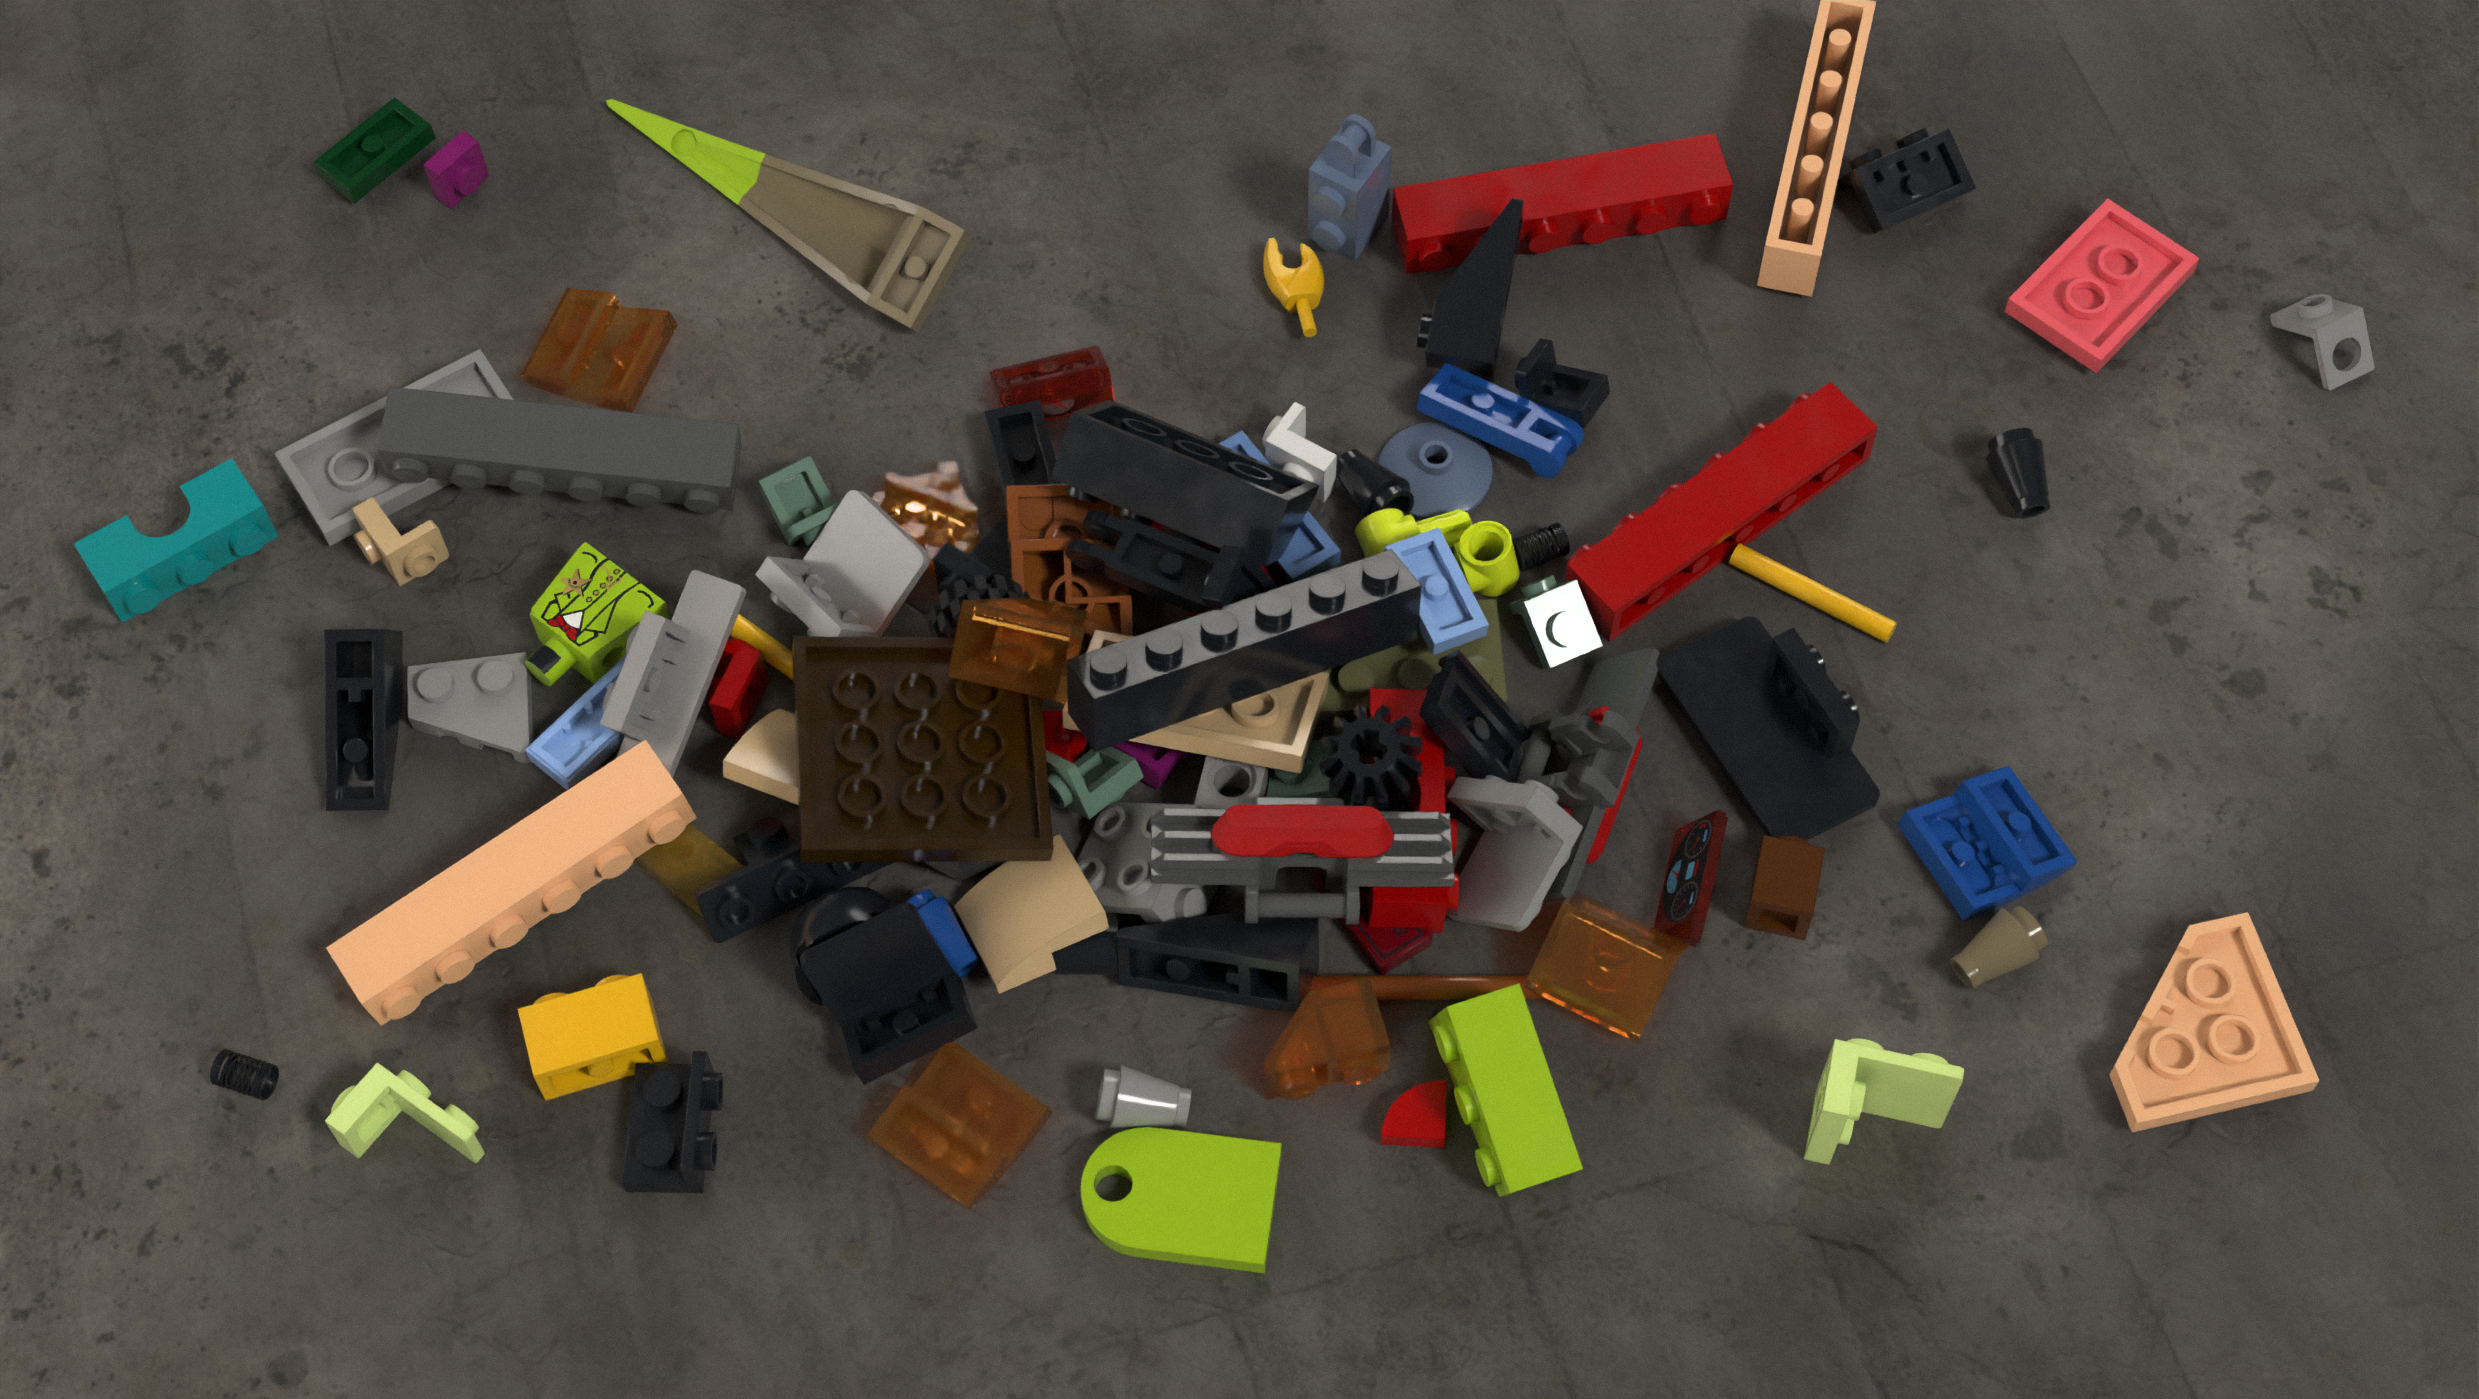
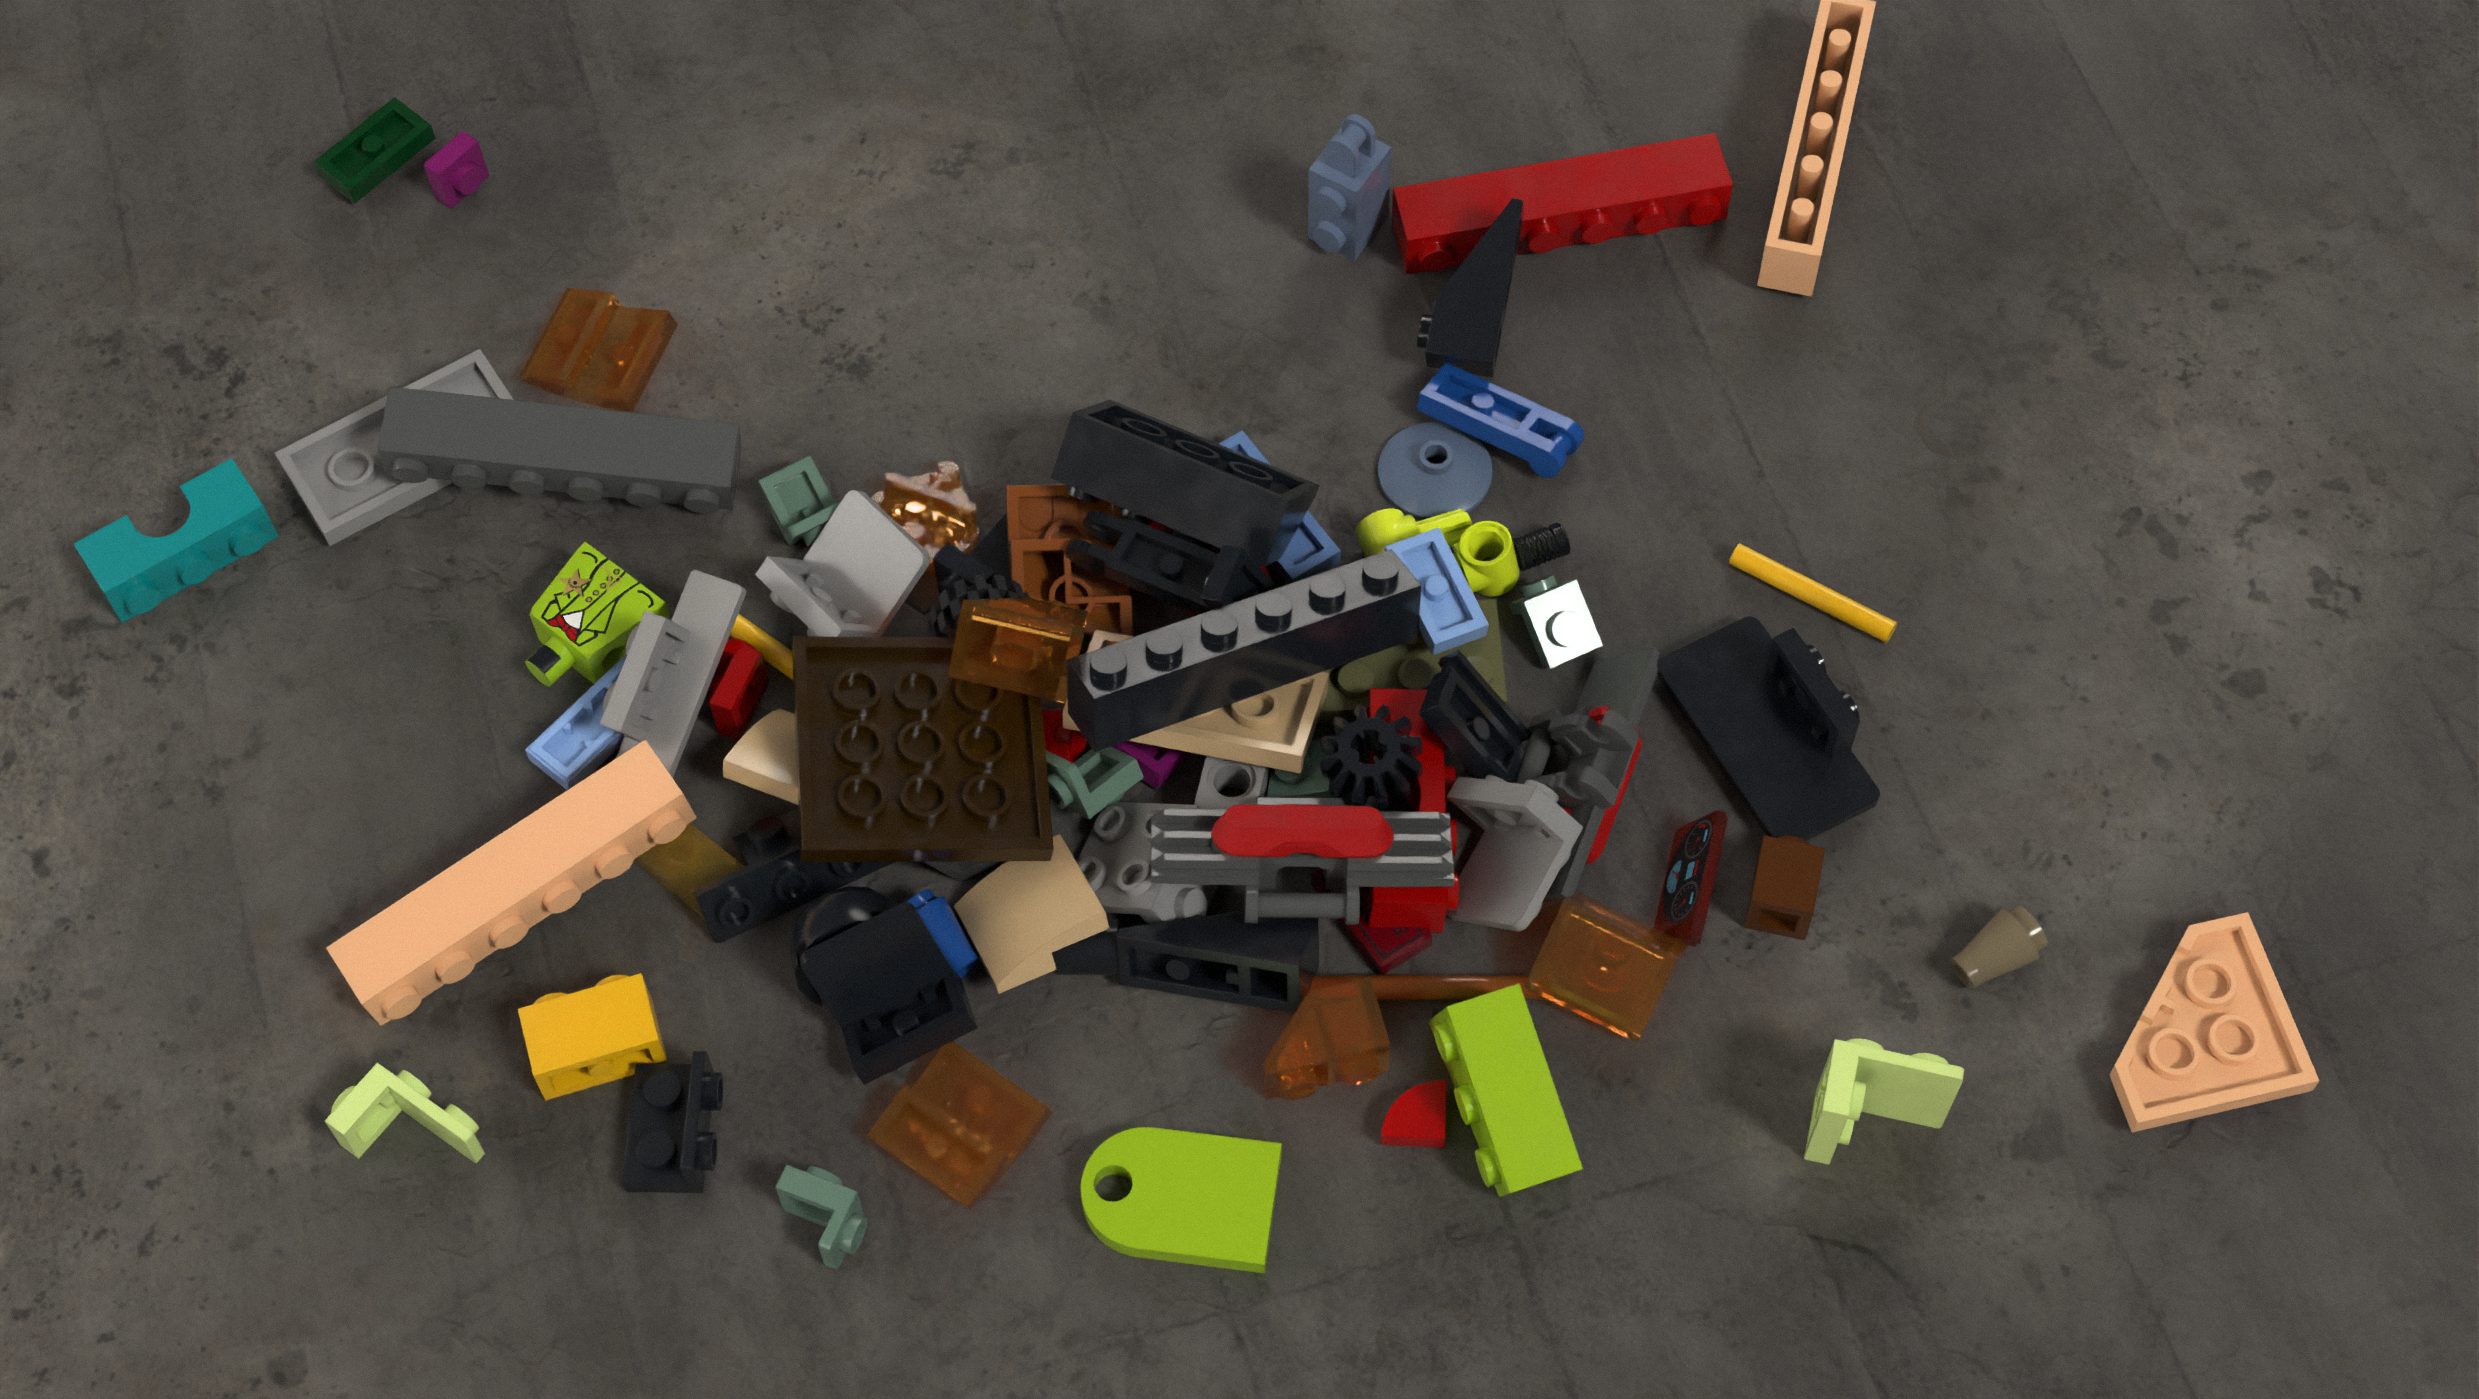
black piece [210,1049,279,1101] -> none
black slope [324,629,403,811] -> none
tan bracket [352,497,449,586] -> none
light grey wing [407,652,533,764] -> none
dark tan plate [606,99,973,333] -> none
black plate [984,400,1062,503] -> none
clear red slope [989,345,1115,421] -> none
light grey cone [1095,1065,1191,1128] -> none
white bracket [1262,402,1337,503] -> none
yellow hand [1263,238,1325,337] -> none
black cone [1336,449,1414,518] -> none
black bracket [1515,338,1610,428] -> none
red brick [1565,382,1878,642] -> none
black bracket [1837,128,1976,234] -> none
blue slope [1897,766,2077,922] -> none
black cone [1986,428,2051,519] -> none
coral plate [2004,198,2200,374] -> none
light grey bracket [2270,294,2375,390] -> none
none -> sand green bracket [775,1164,868,1270]

